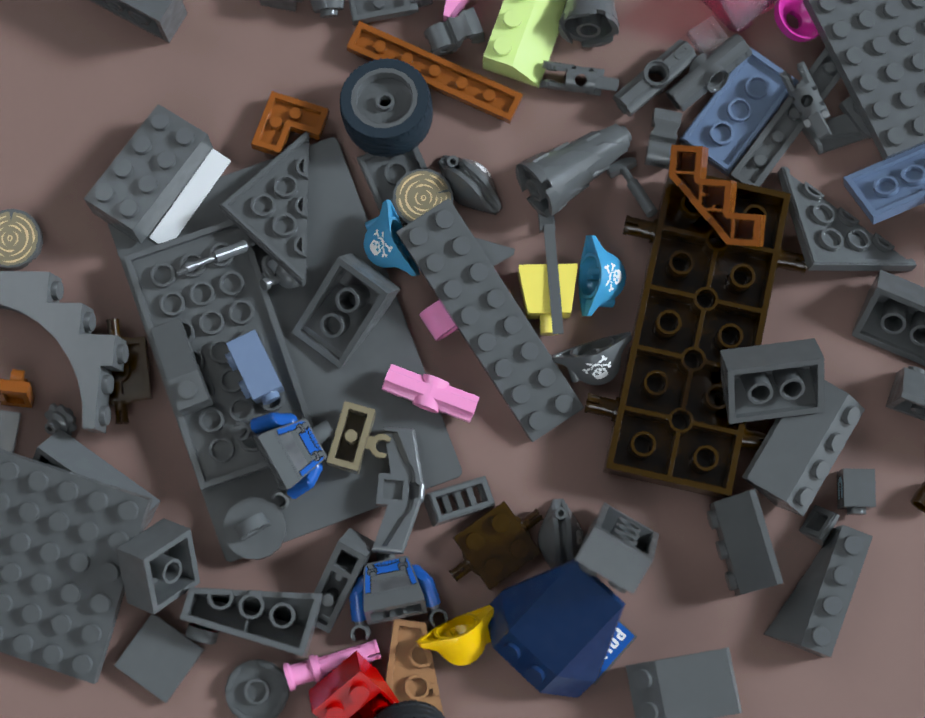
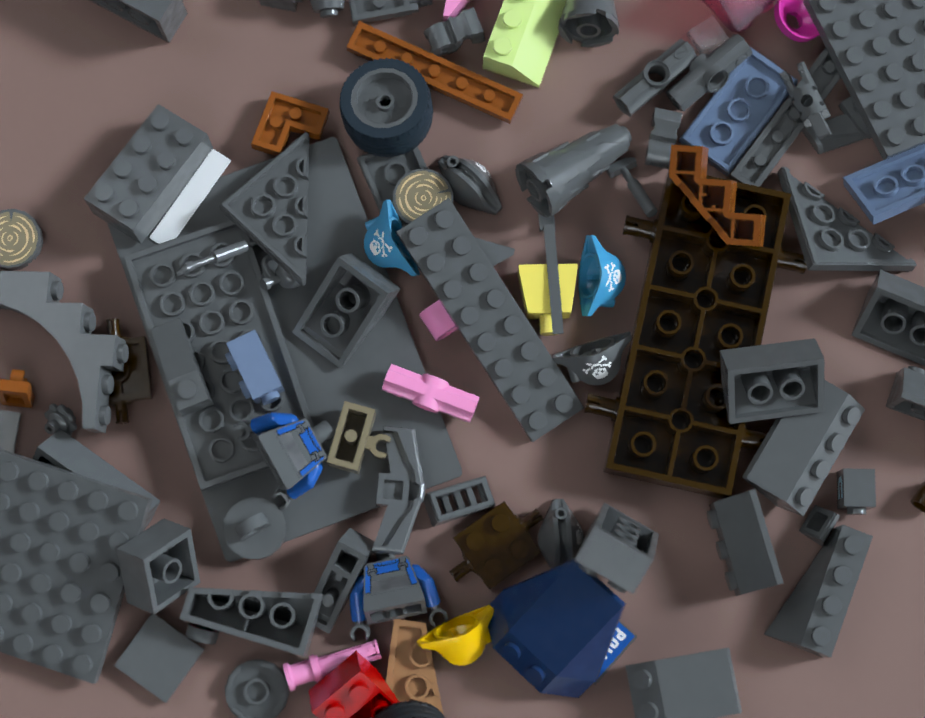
dark grey hinge [540,60,619,96] -> none

